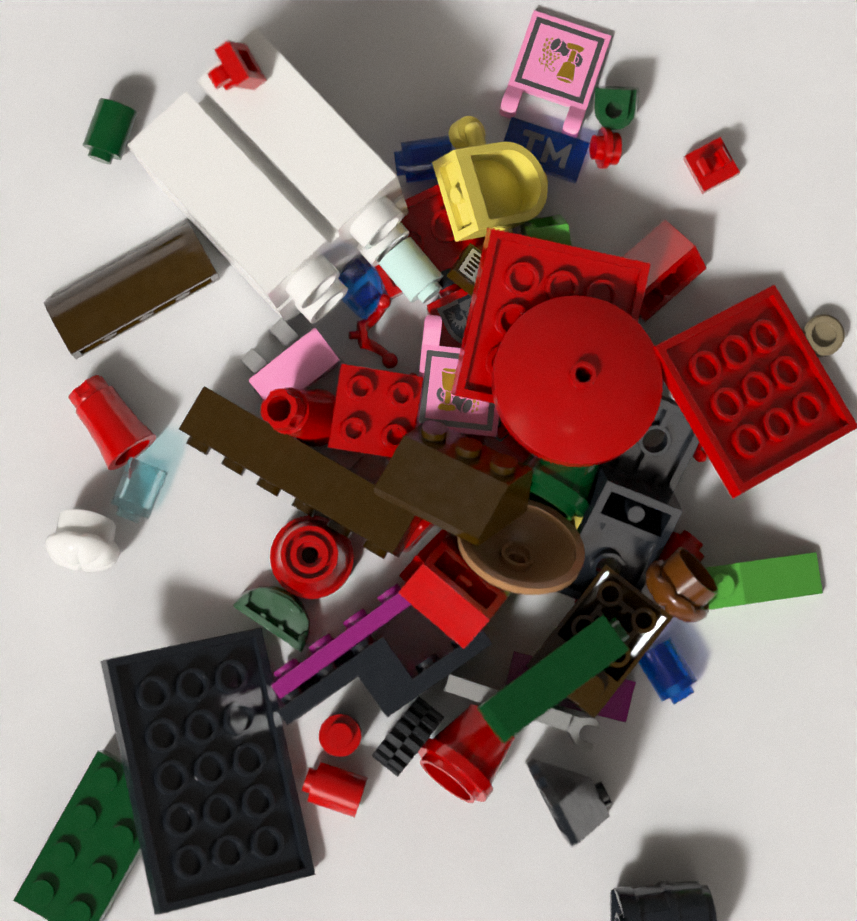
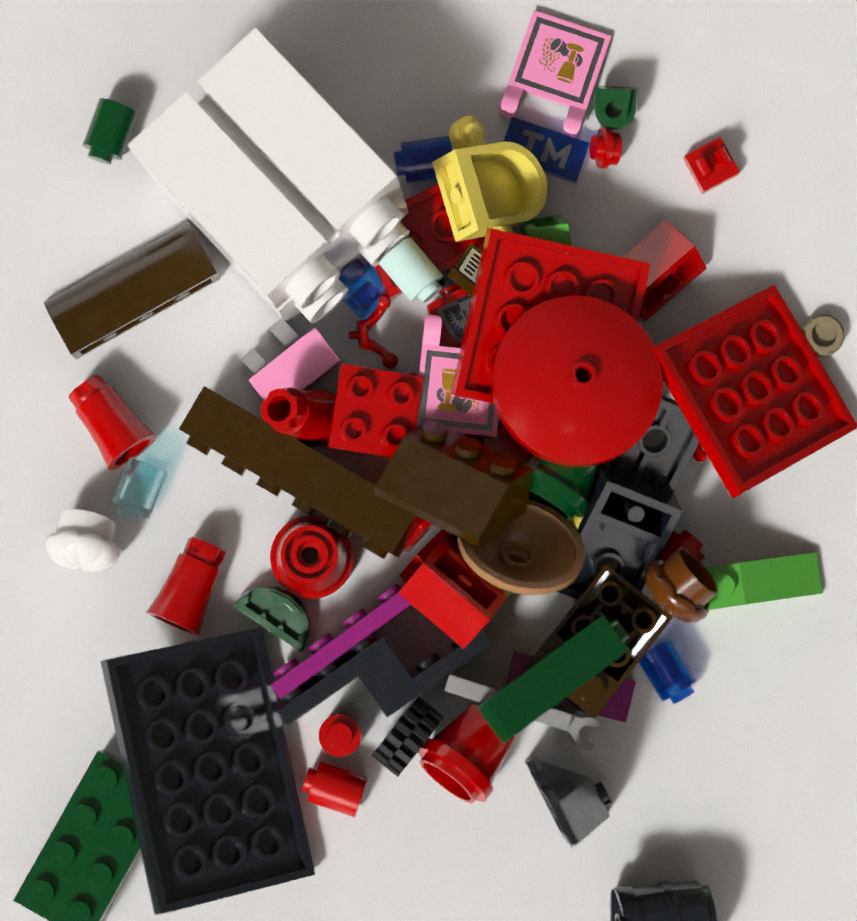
red tile [207,40,267,91] -> none
none -> red plant [146,536,226,636]

